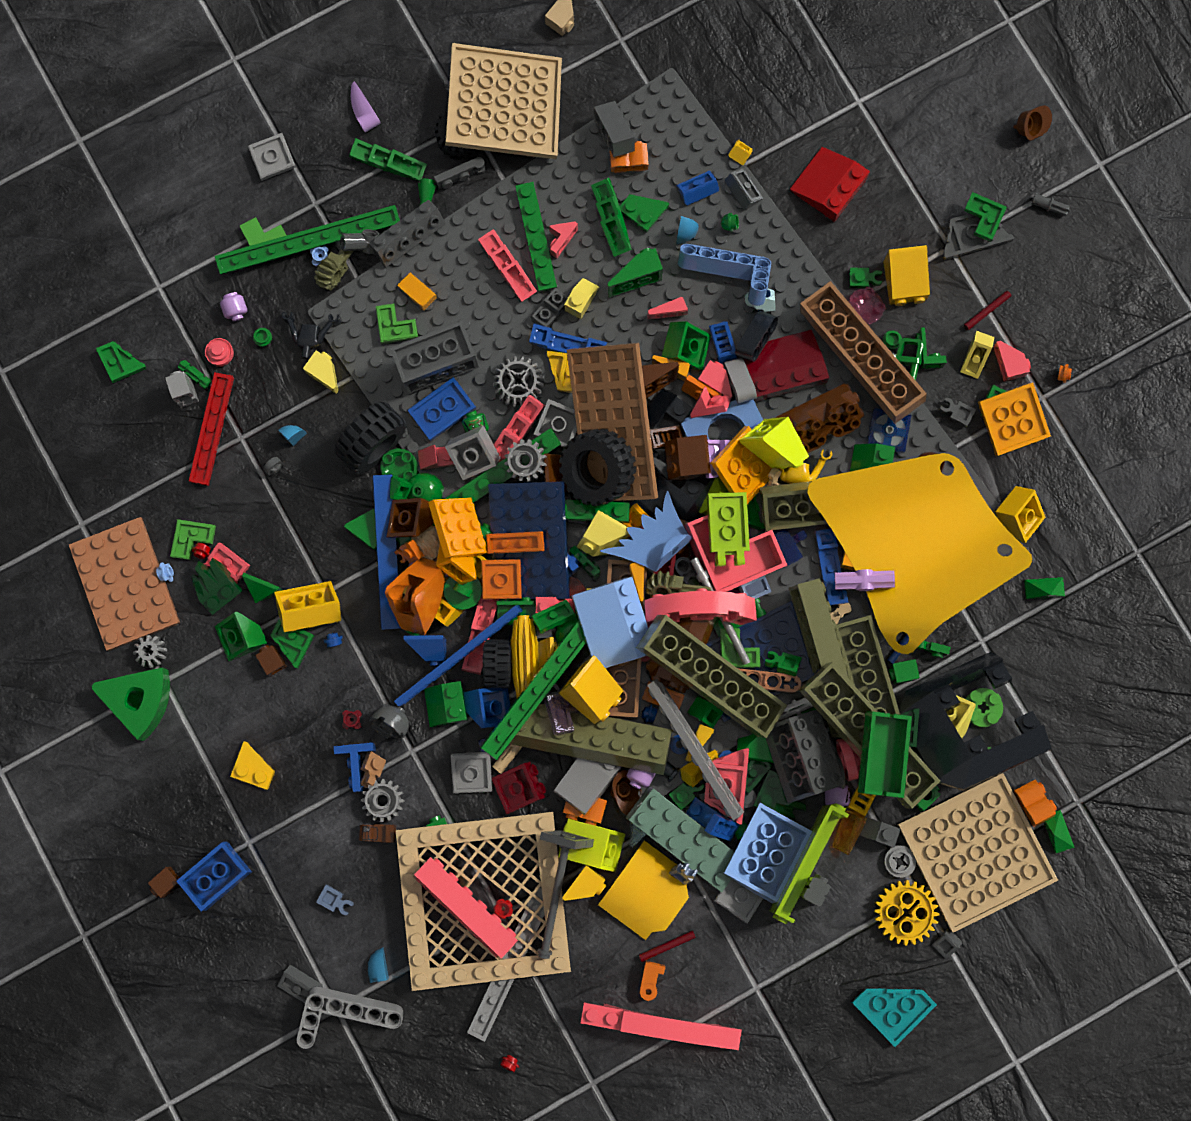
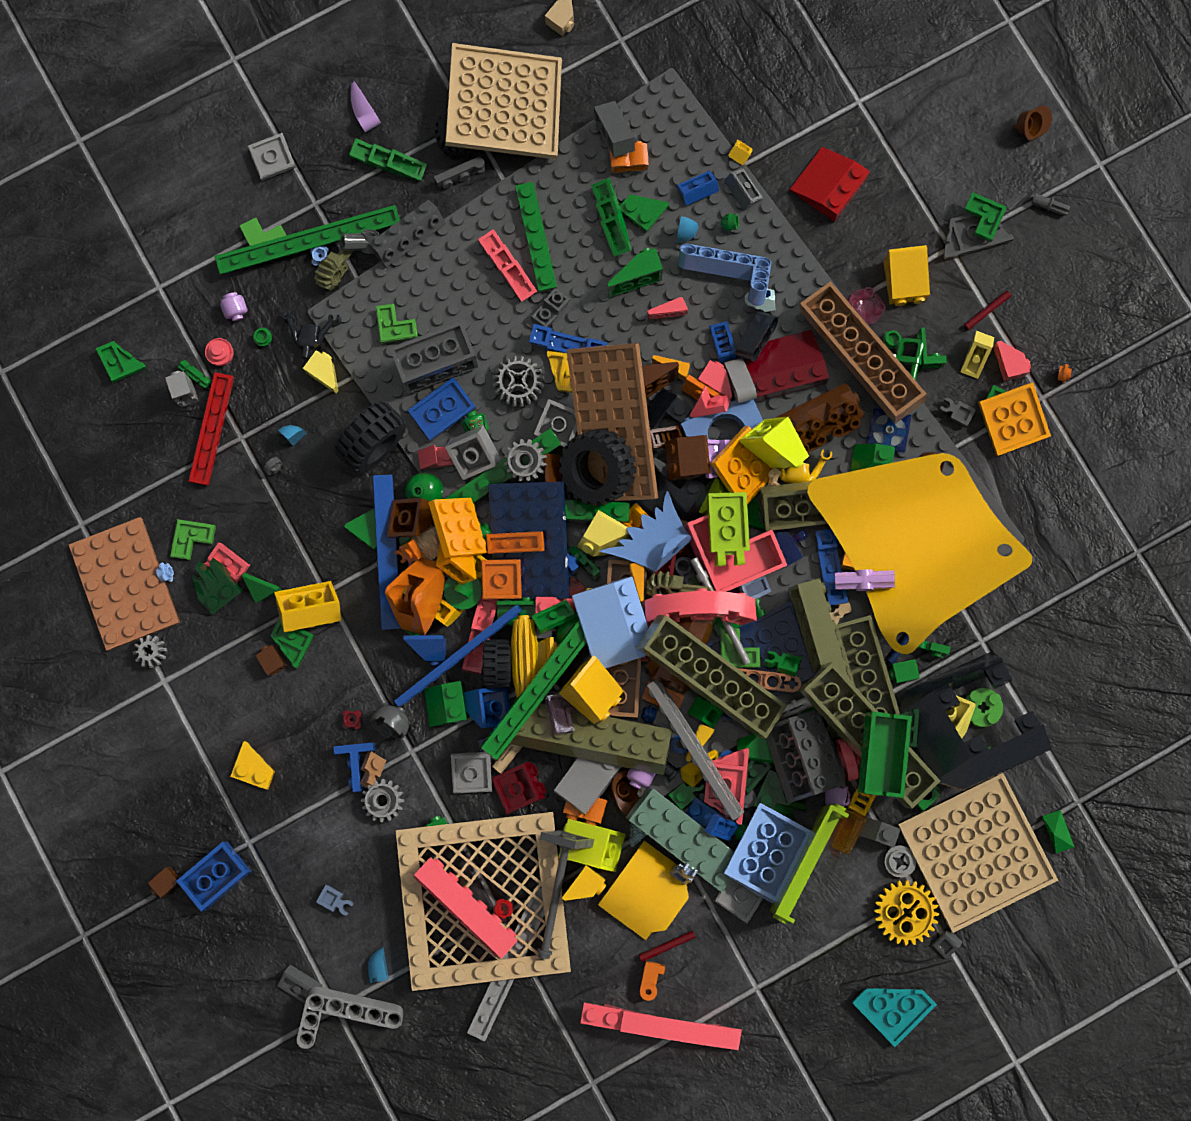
green piece [92,668,170,741] -> none
red plate [192,543,211,559] -> none
green slope [215,612,267,661] -> none
blue plate [323,632,343,647] -> none
reddish brown leg [359,824,396,843] -> none
green dish [380,448,418,481] -> none
green slope [390,476,413,500] -> none
light orange slope [397,272,437,311] -> none
green cone [418,178,436,205] -> none
coral slope [494,395,545,463] -> none
red plate [500,1055,519,1073] -> none
coral slope [549,222,578,259] -> none
light yellow slope [564,278,599,319] -> none
green slope [662,321,711,371] -> none
dark grey brick [800,874,831,906] -> none
green plate [849,268,882,288] -> none
yellow slope [995,486,1046,543] -> none
orange brick [1014,780,1057,827] -> none
green slope [1024,577,1065,599] -> none

